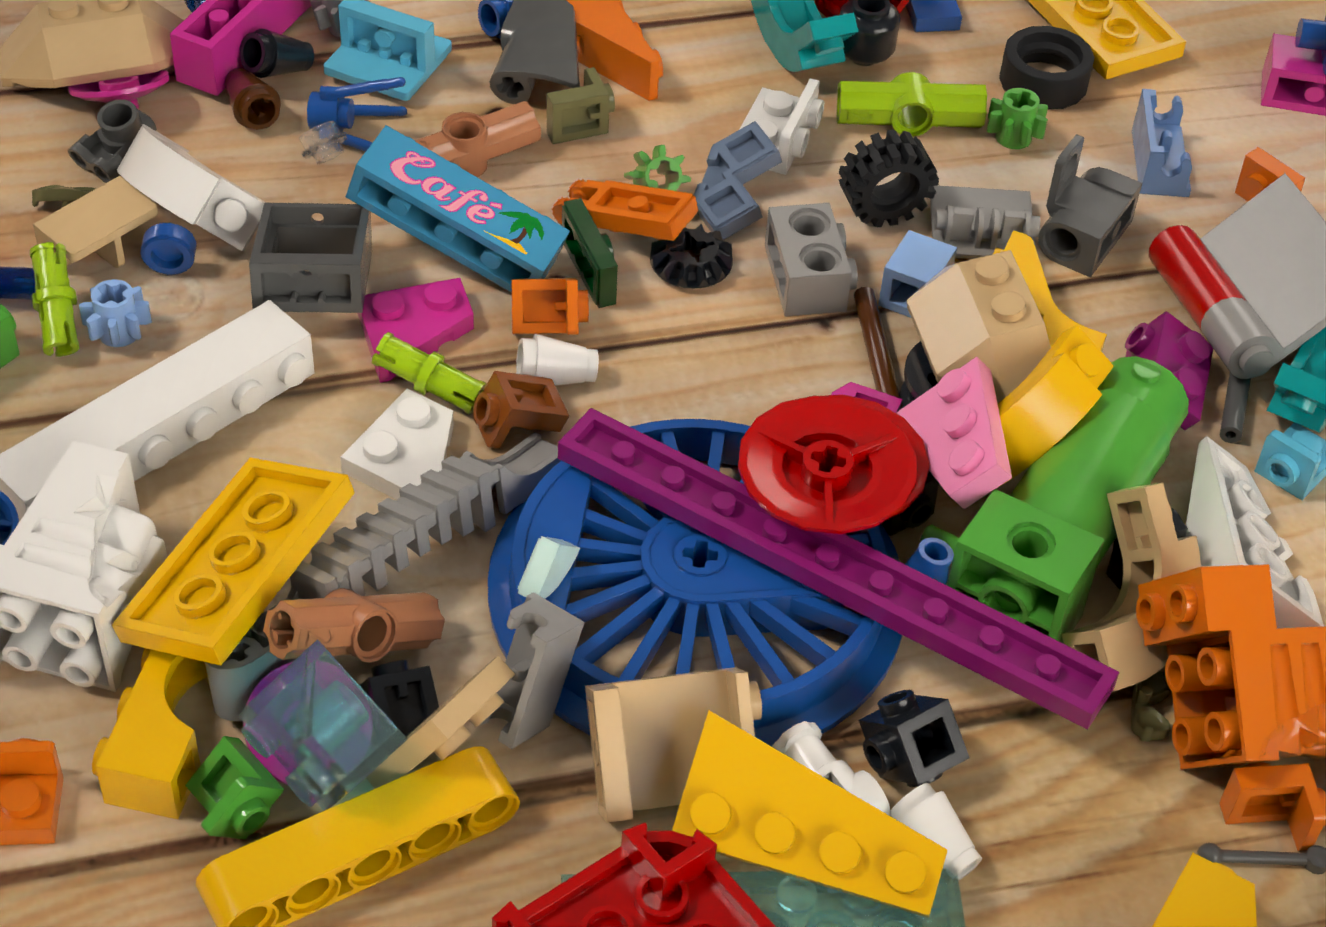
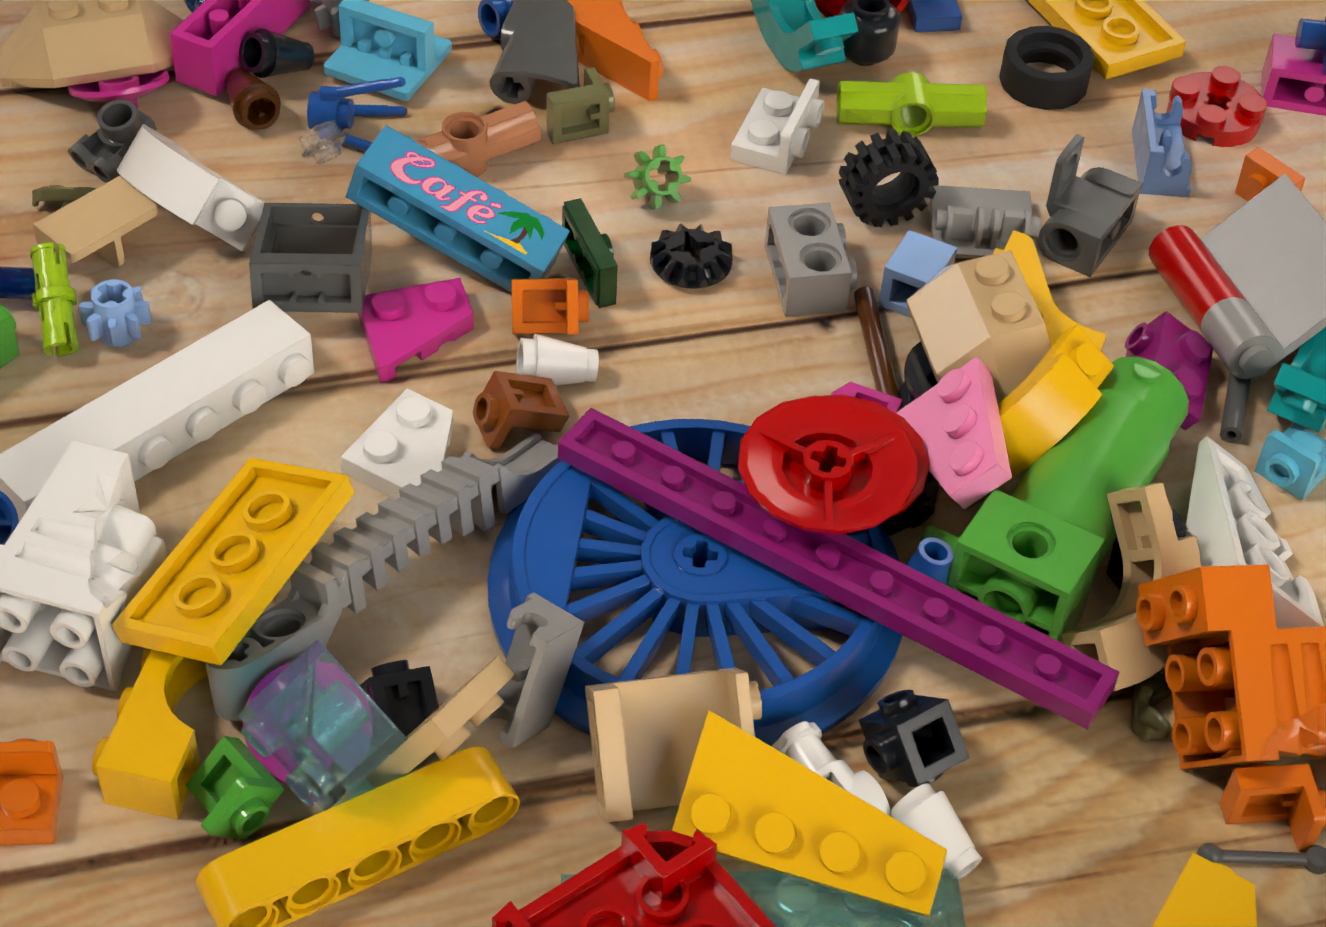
blue tile [140,223,197,275] -> none
nougat piece [263,588,445,663] -> none
lime pin [372,332,487,415] -> none
light aqua tile [517,536,580,599] -> none
orange hinge [551,179,698,241] -> none
sand blue tile [693,121,782,240] -> none
bright green gear [987,88,1048,149] -> none
none -> red plate [1166,66,1267,147]

